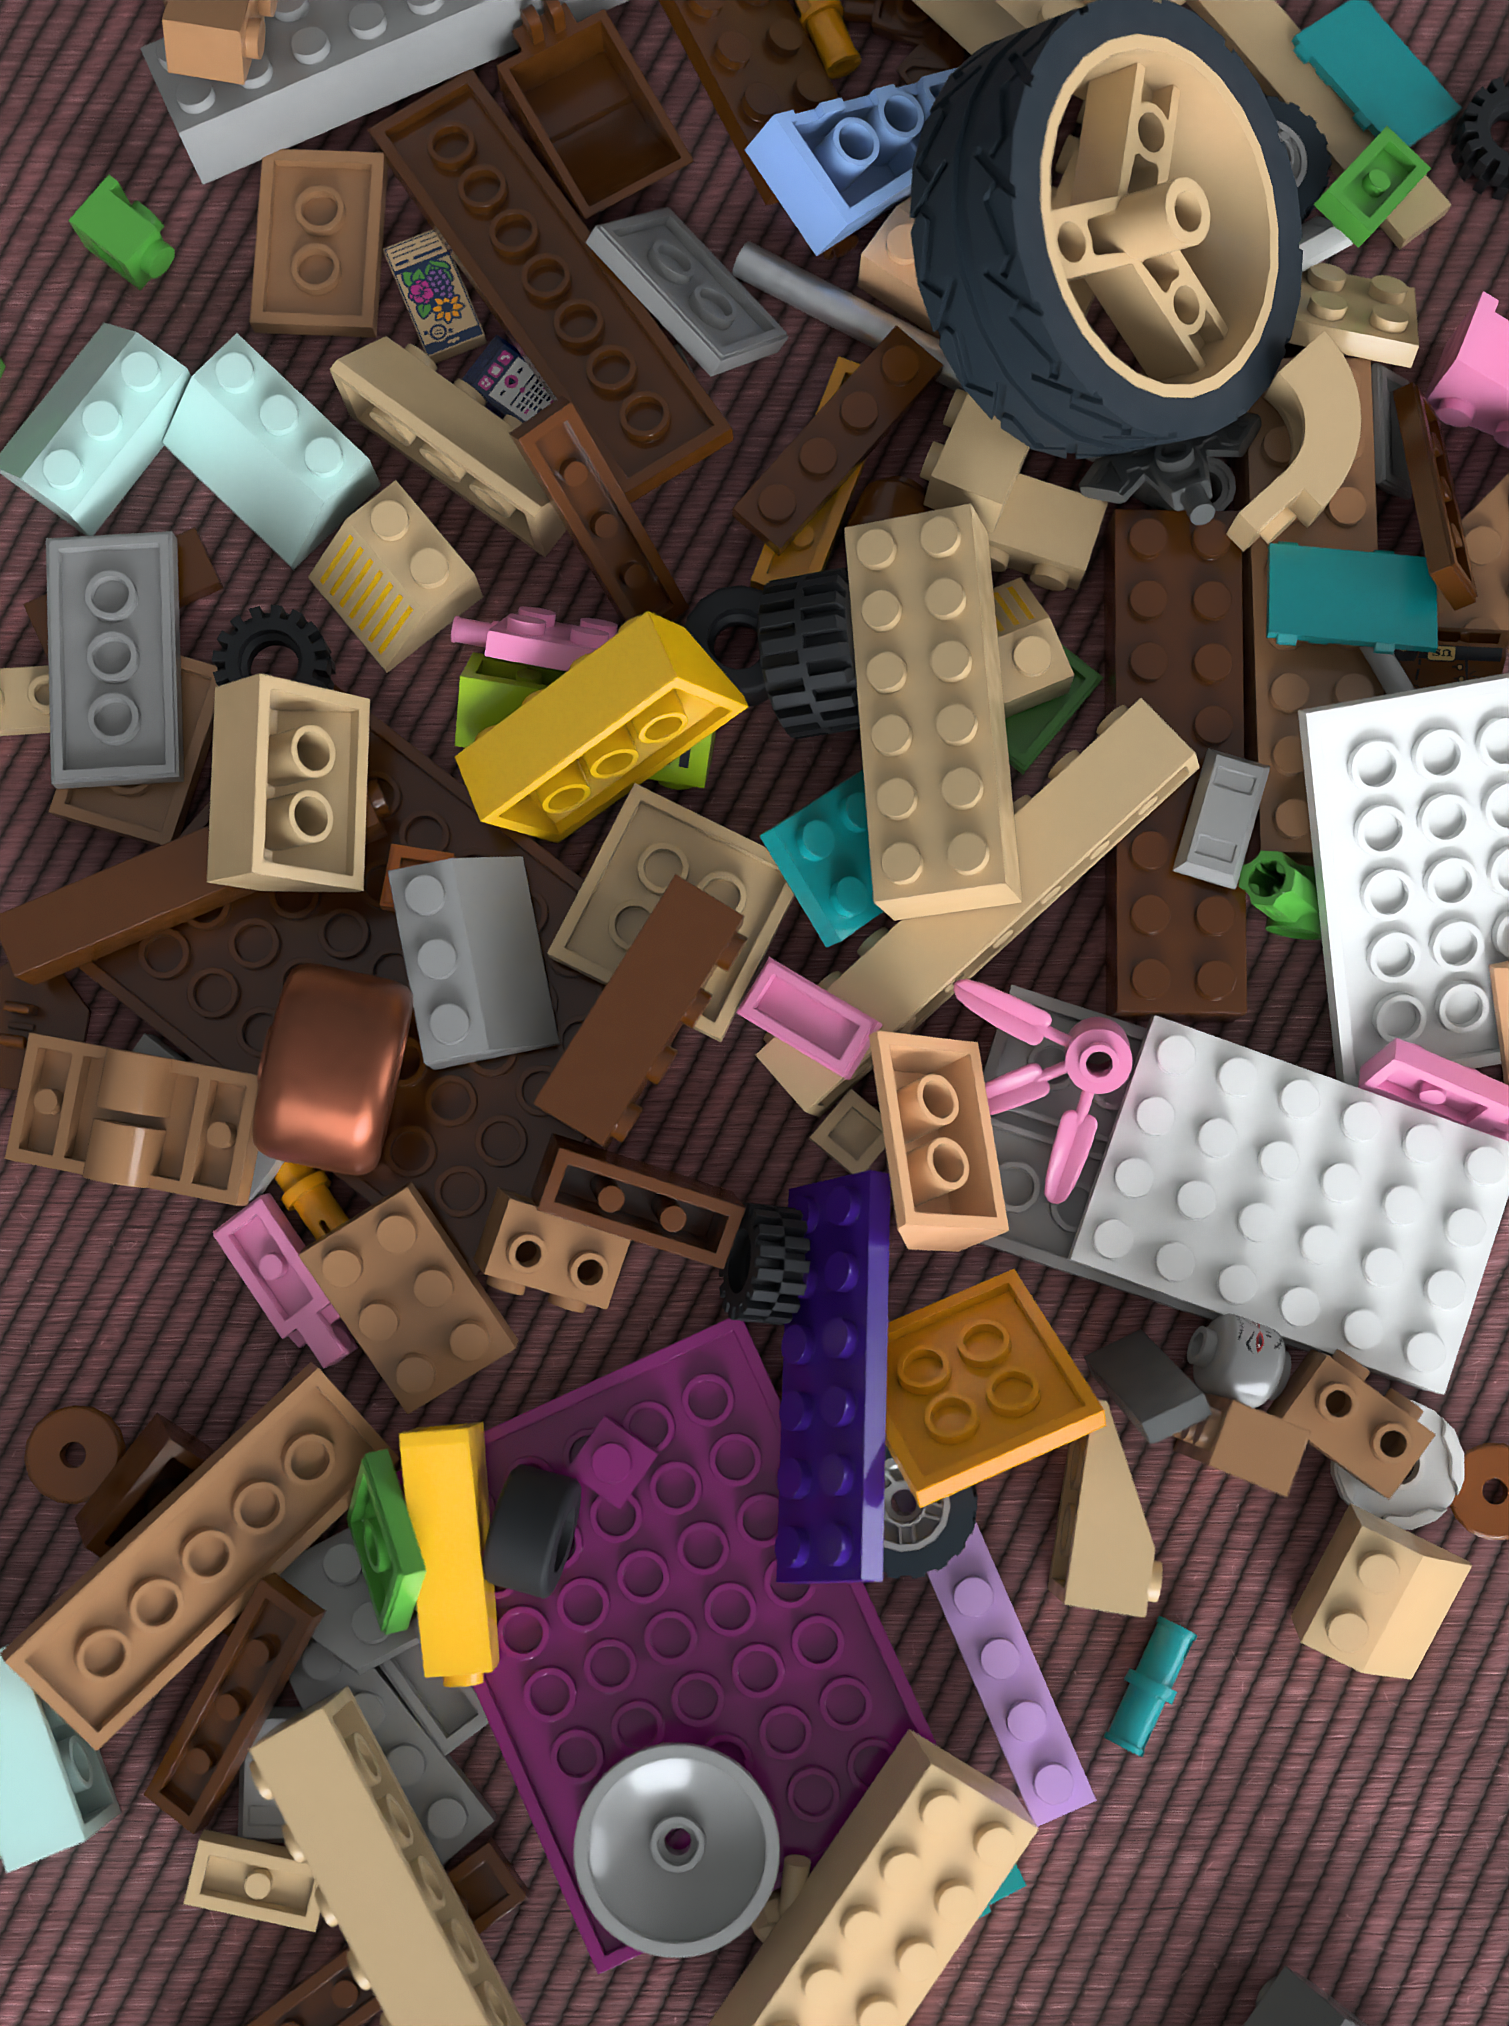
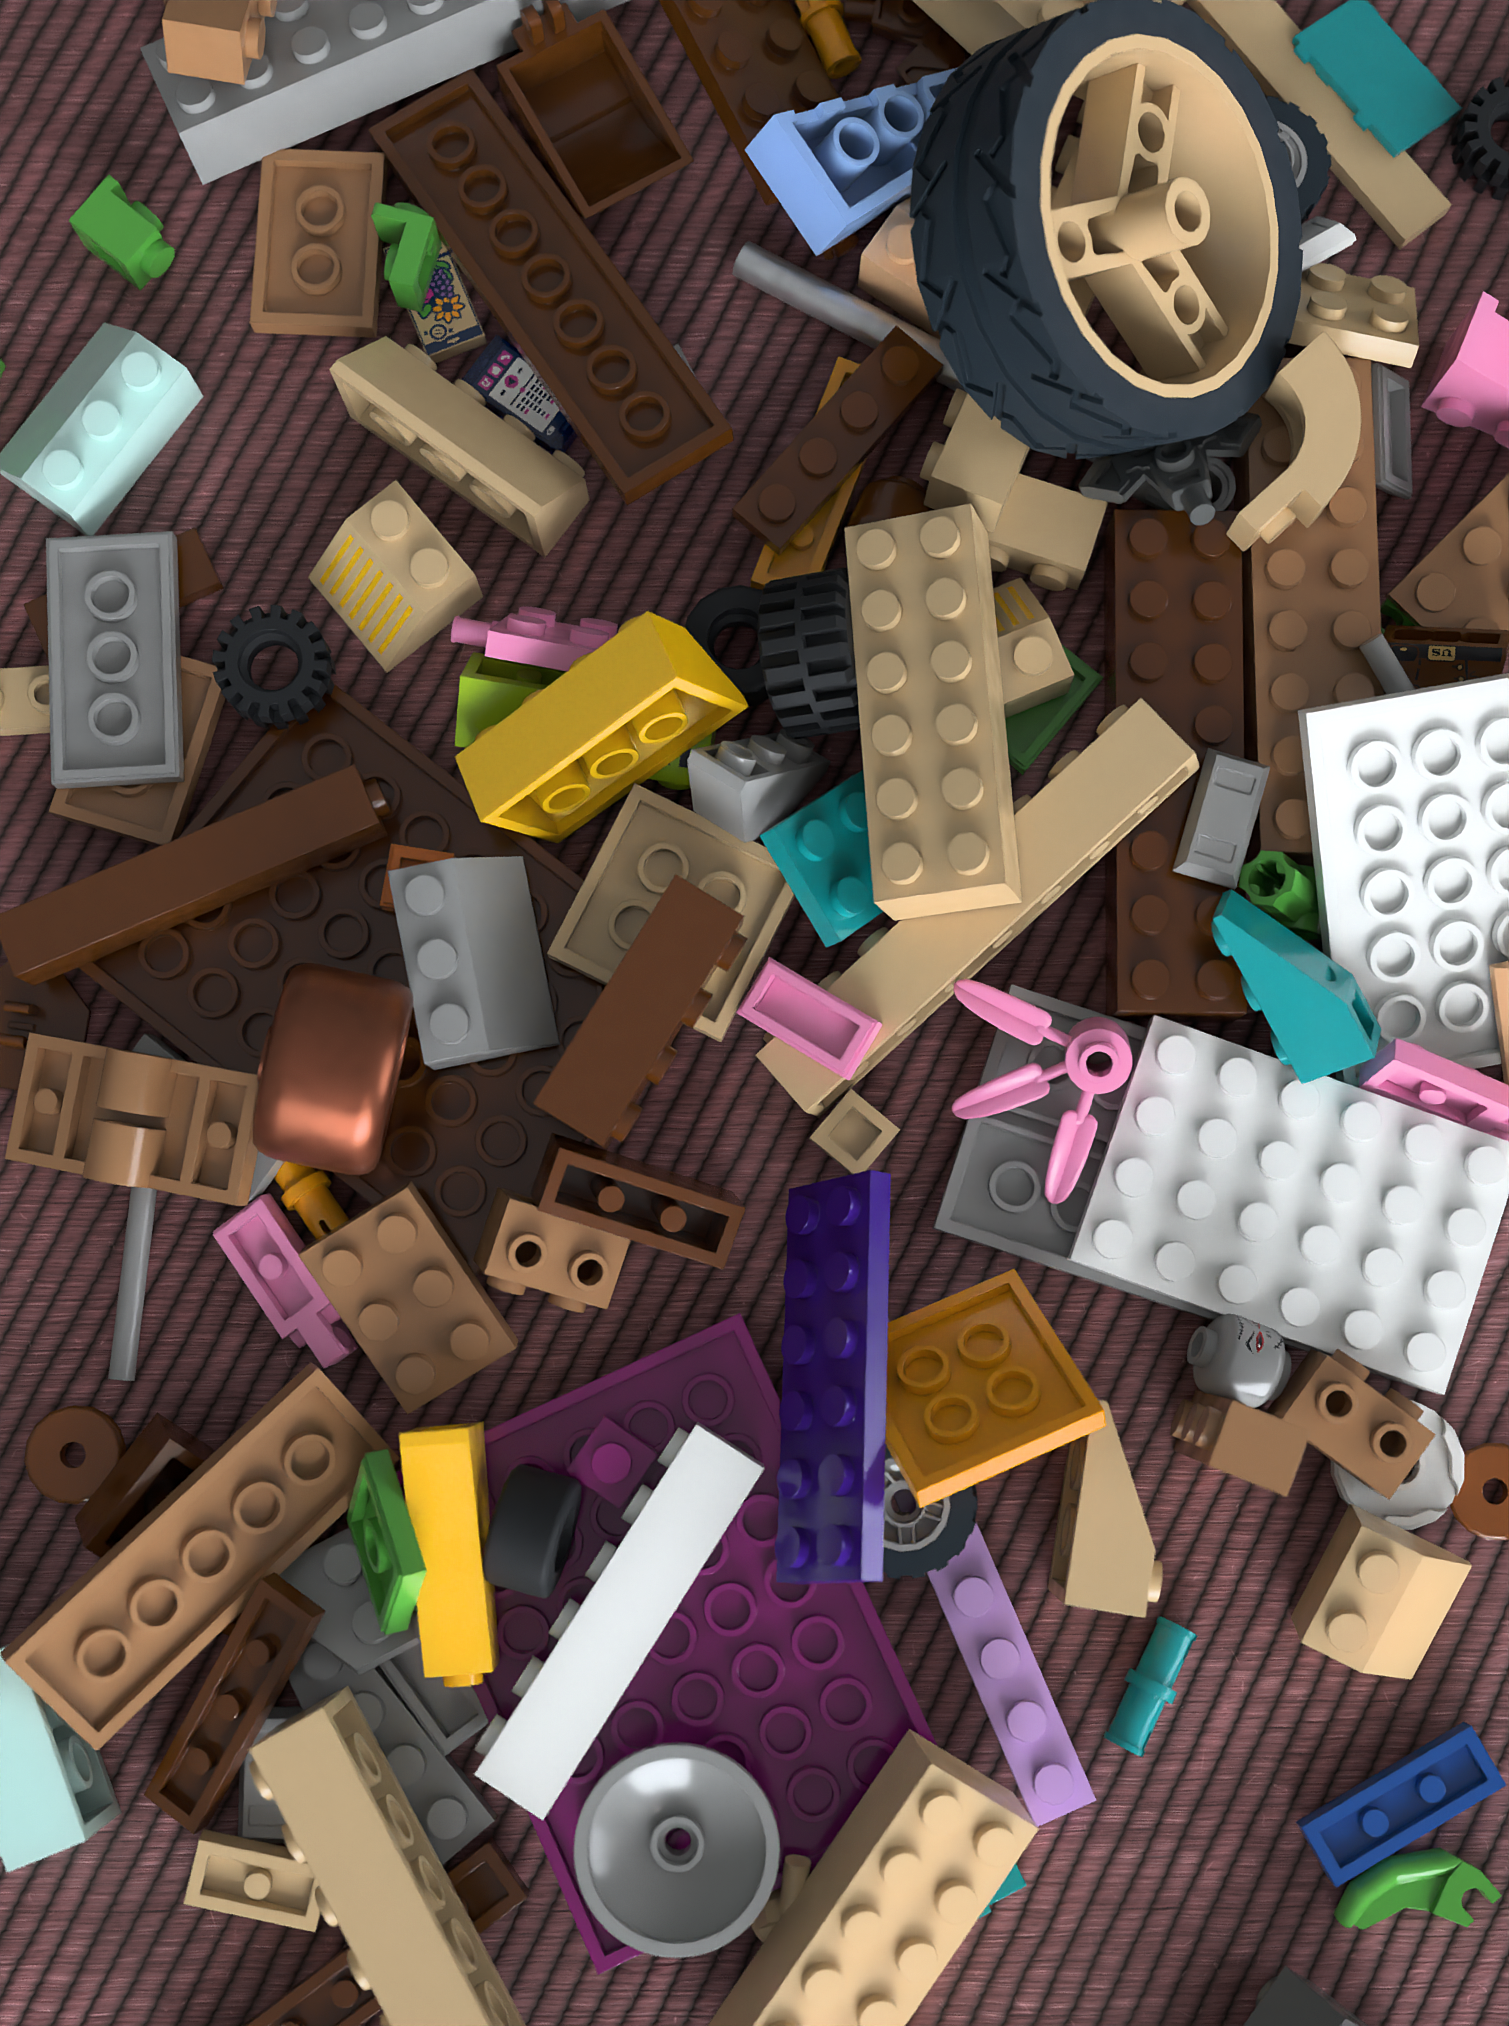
light aqua slope [162,333,381,570] -> none
tan slope [207,673,370,892] -> none
reddish brown plate [509,396,690,624] -> none
light grey tile [585,207,789,377] -> none
black tyre [719,1202,810,1325] -> none
light nougat slope [869,1031,1009,1252] -> none
dark grey tile [1084,1329,1212,1444] -> none
teal piece [1266,541,1438,655] -> none
bright green plate [1314,126,1431,248] -> none
reddish brown tile [1392,382,1478,611] -> none
none -> light grey bar [108,1187,157,1381]
none -> bright green bracket [371,202,442,312]
none -> white brick [474,1422,764,1820]
none -> light grey slope [687,729,831,843]
none -> teal slope [1211,889,1381,1084]
none -> blue plate [1296,1722,1506,1887]
none -> bright green piece [1334,1847,1502,1929]

